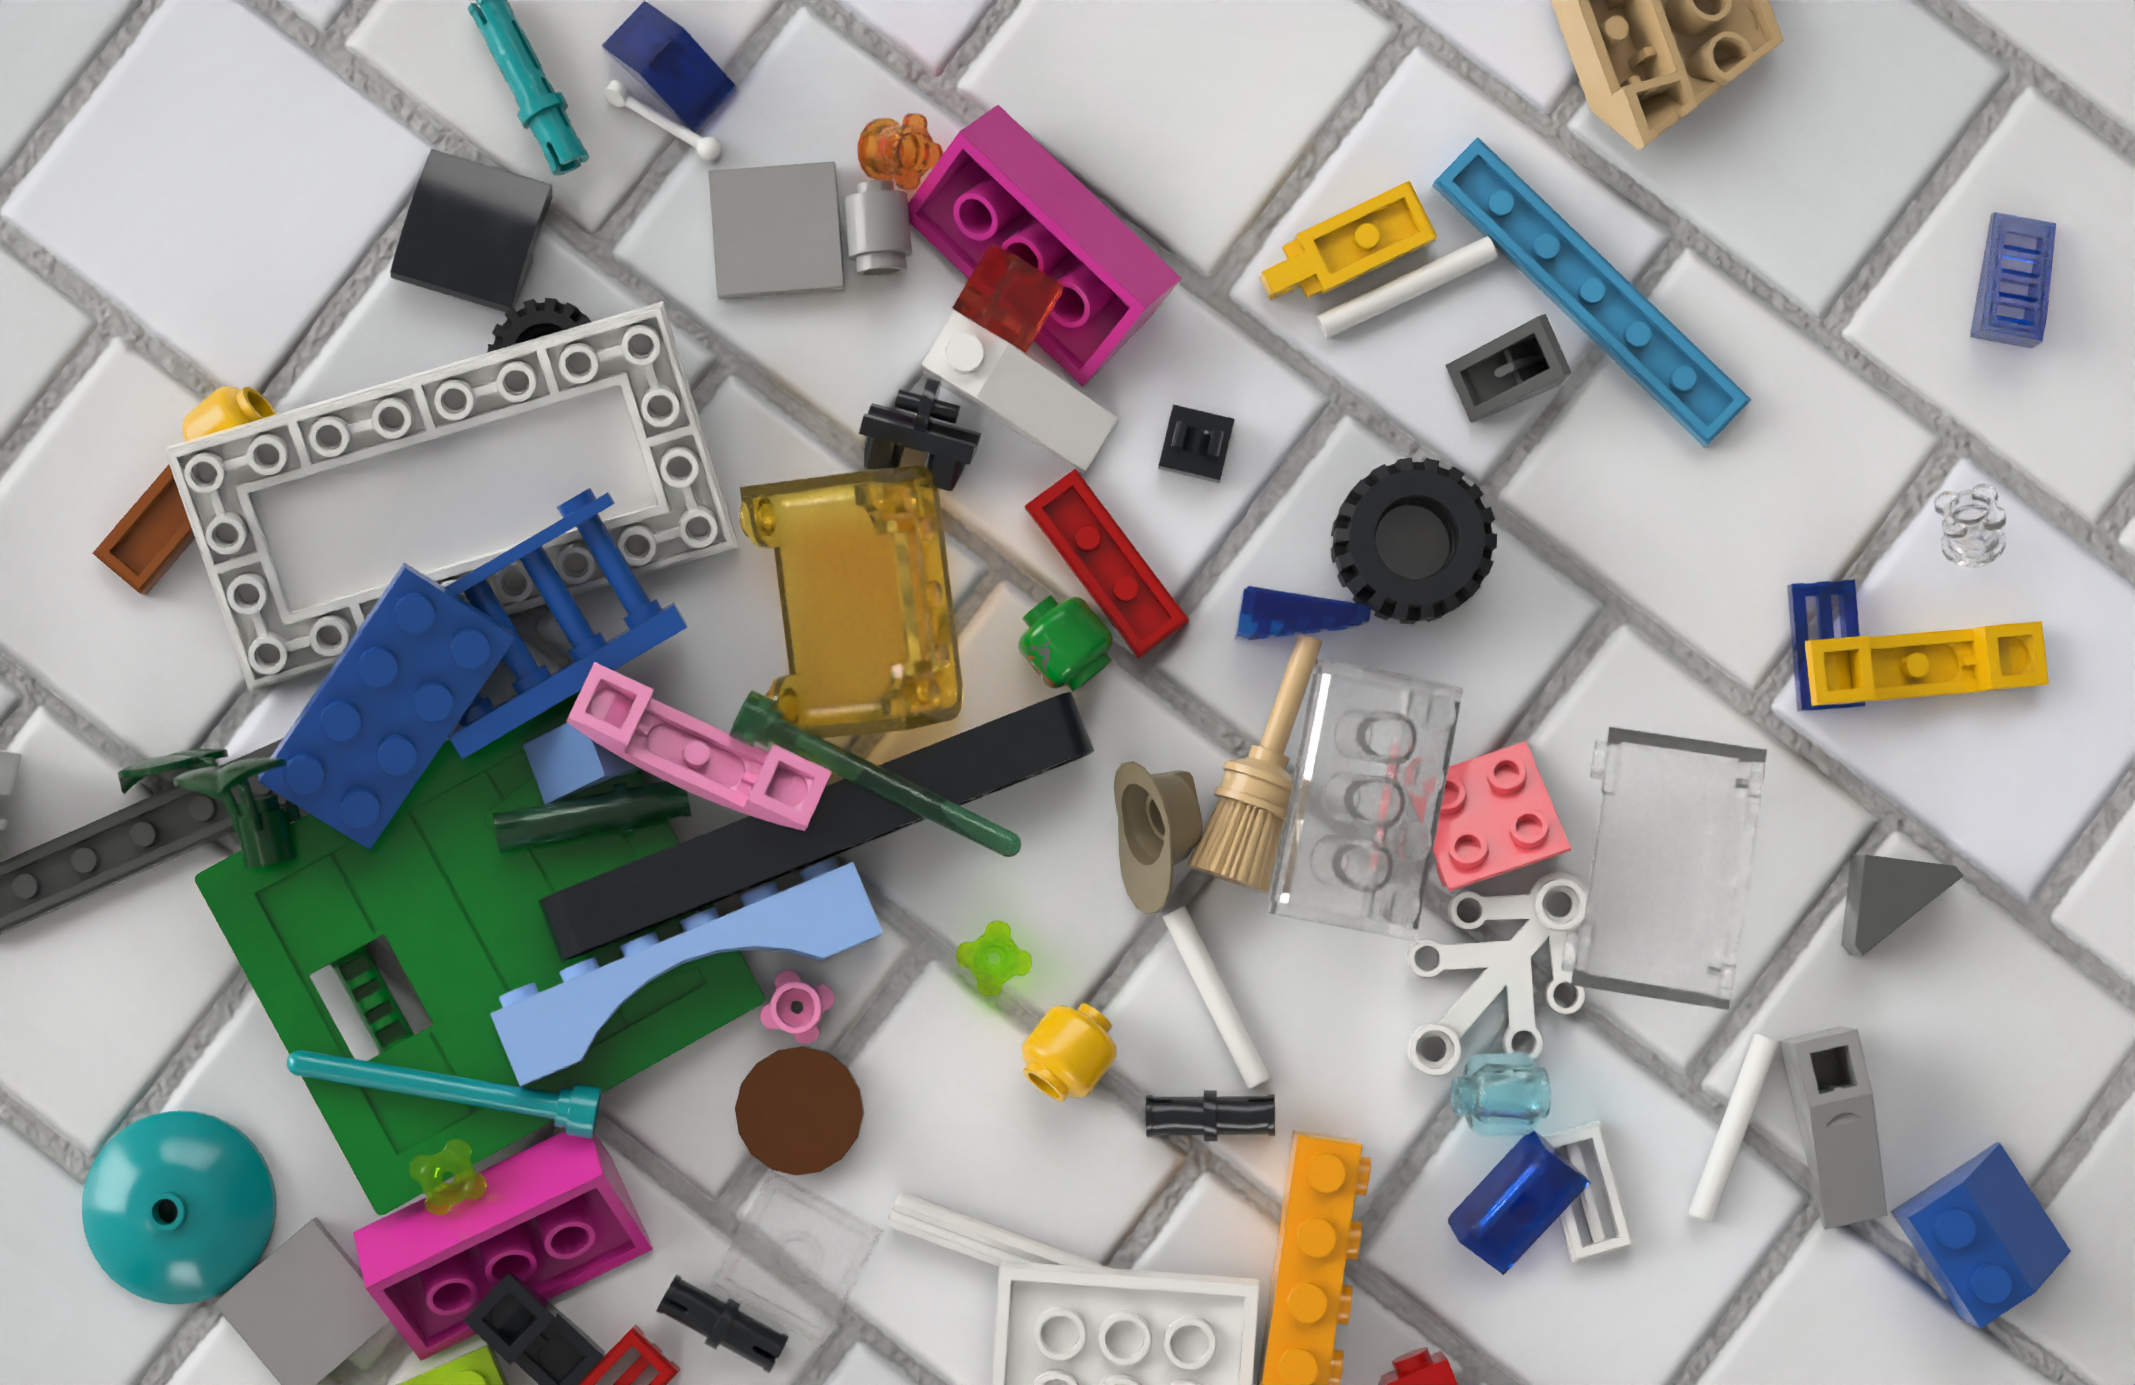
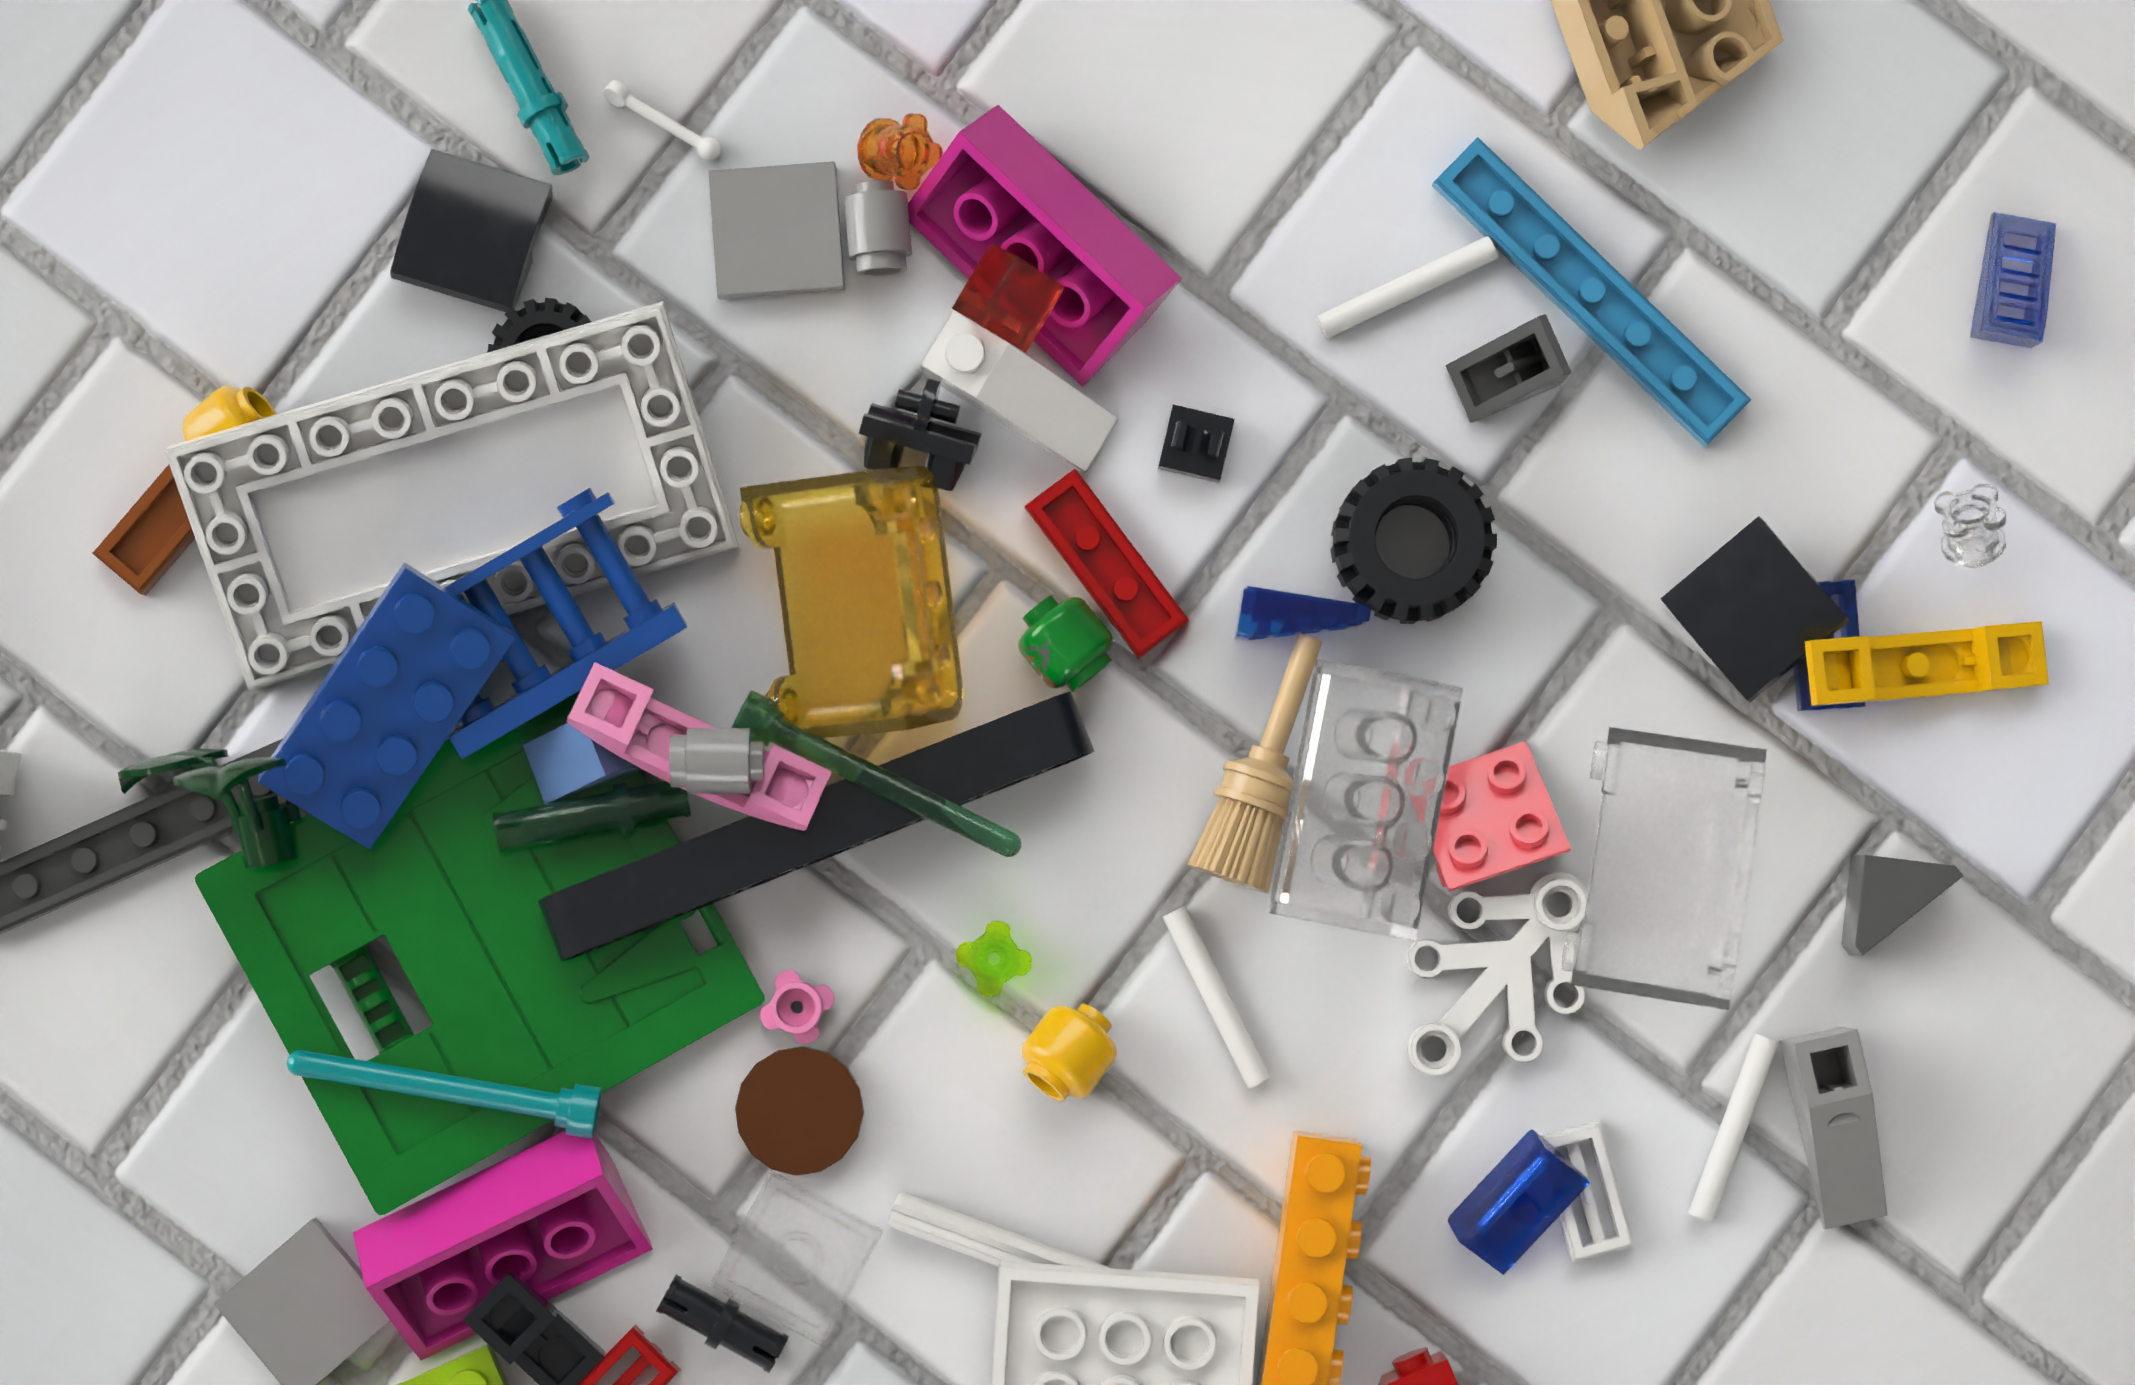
teal dish [82,1110,277,1304] -> none
clear neon green plate [410,1139,486,1216] -> none
light blue arch [490,857,883,1087] -> none
clear blue slope [602,0,737,133] -> none
dark tan piece [1113,761,1203,914] -> none
black pin [1146,1090,1275,1141] -> none
yellow hinge [1259,181,1438,301] -> none
clear light blue head [1451,1052,1551,1137] -> none
blue slope [1891,1142,2071,1329] -> none
none -> light grey brick [669,728,764,794]
none -> black slope [1660,516,1850,702]

